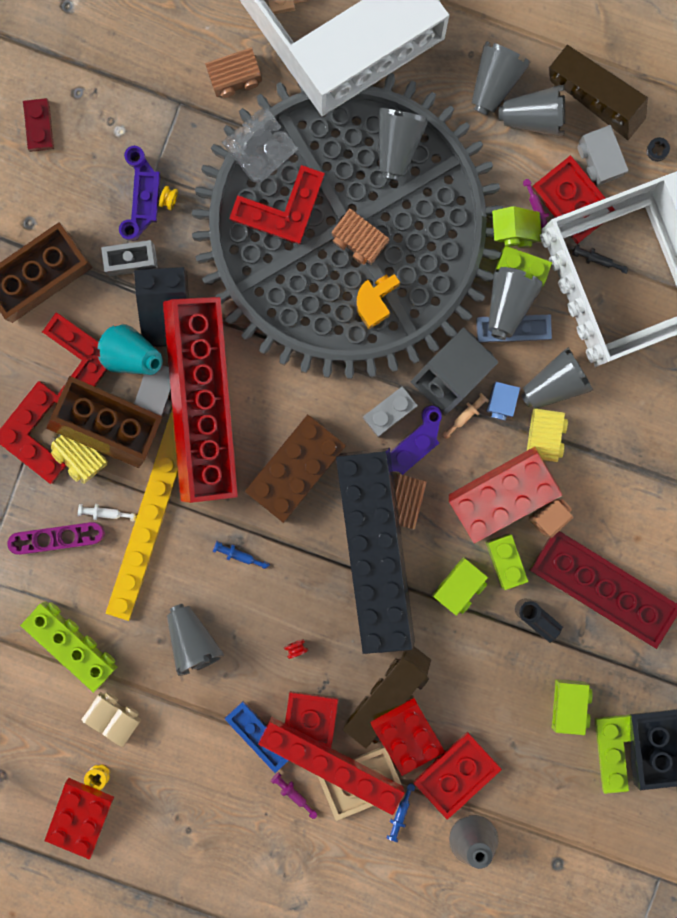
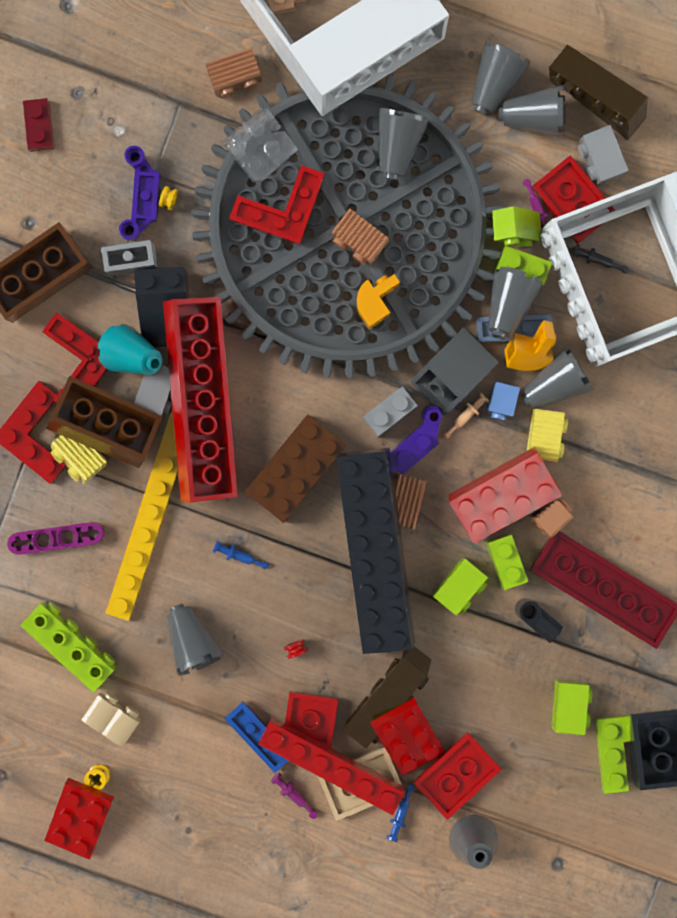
white piece [78,504,137,521] -> none
black bush [646,137,670,162] -> none
none -> light orange brick [504,320,557,371]

